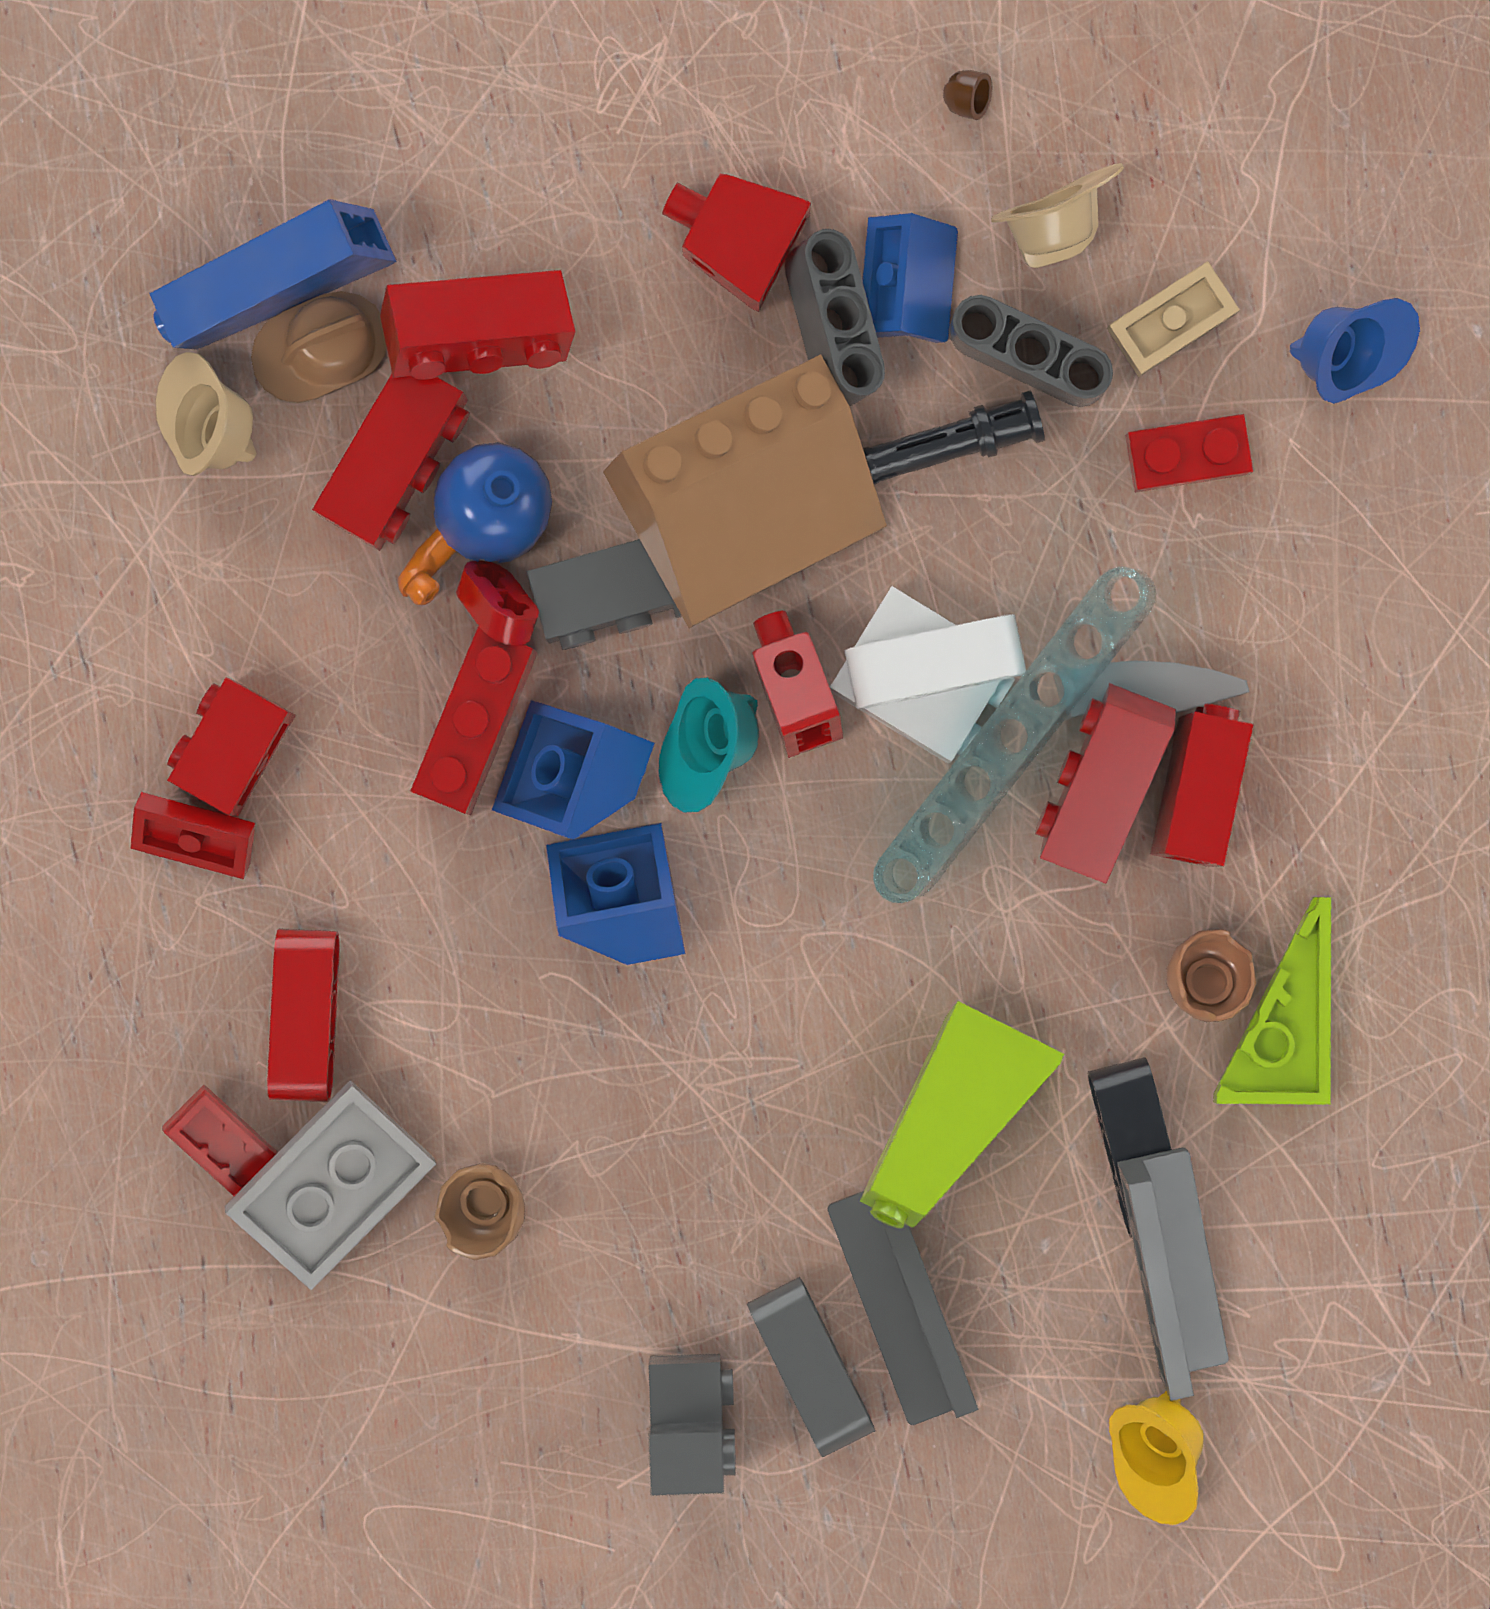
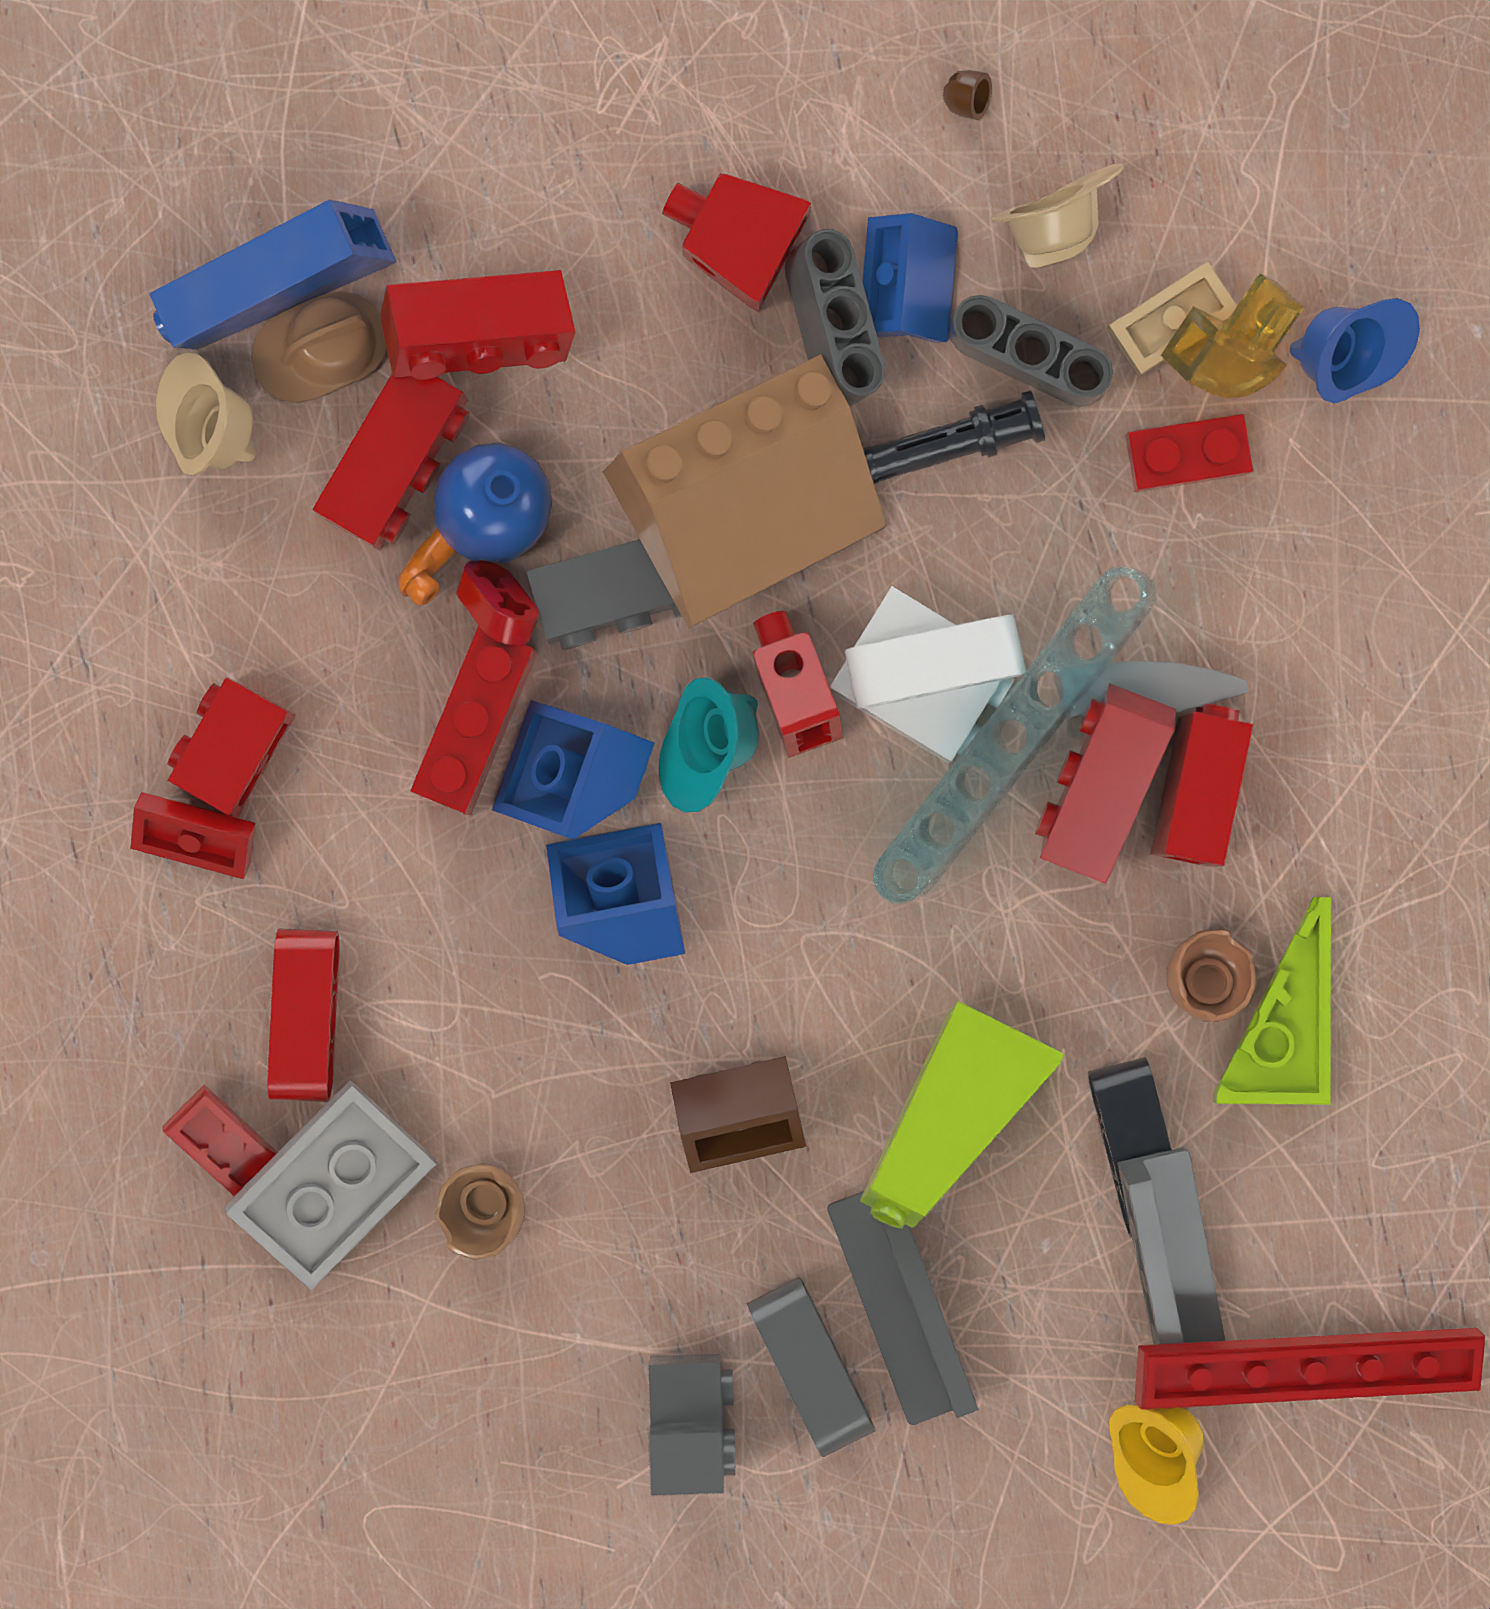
none -> reddish brown brick [670,1056,806,1173]
none -> red tile [1135,1328,1485,1410]
none -> clear yellow brick [1160,273,1305,398]

